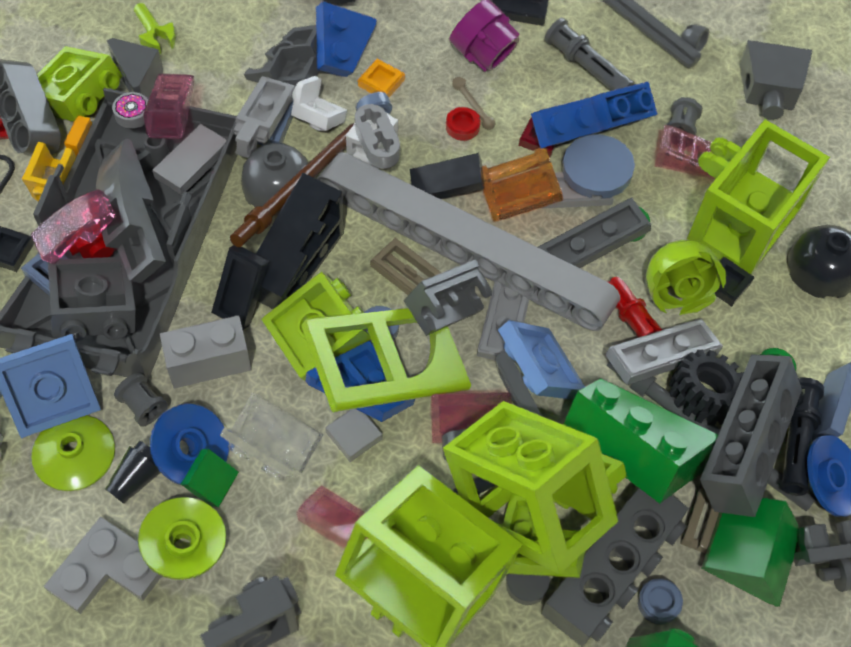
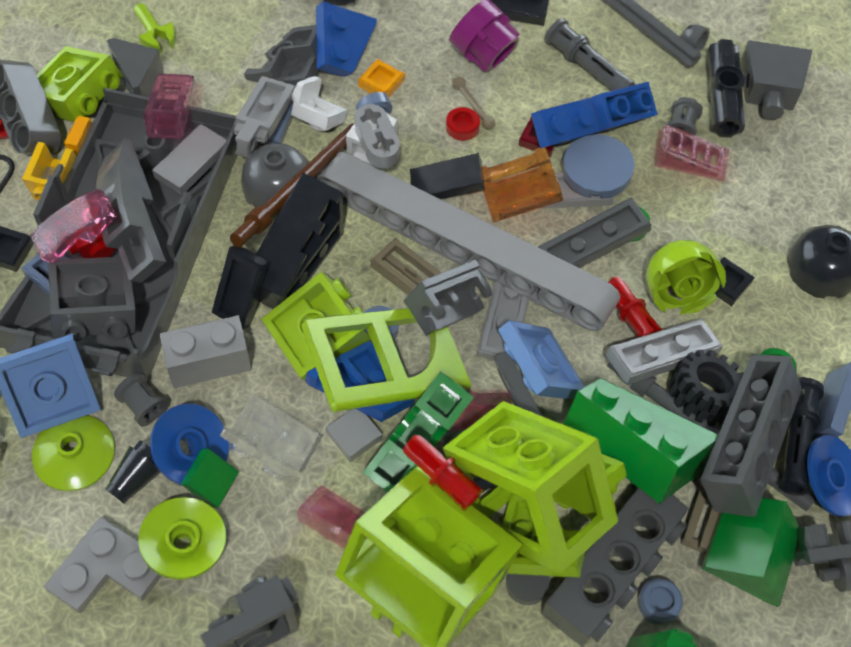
tile [112,92,151,128] -> none
lime piece [687,119,830,275] -> none
none -> green arch [363,372,474,492]
none -> red axle [403,435,483,511]
none -> black piece [707,39,746,138]

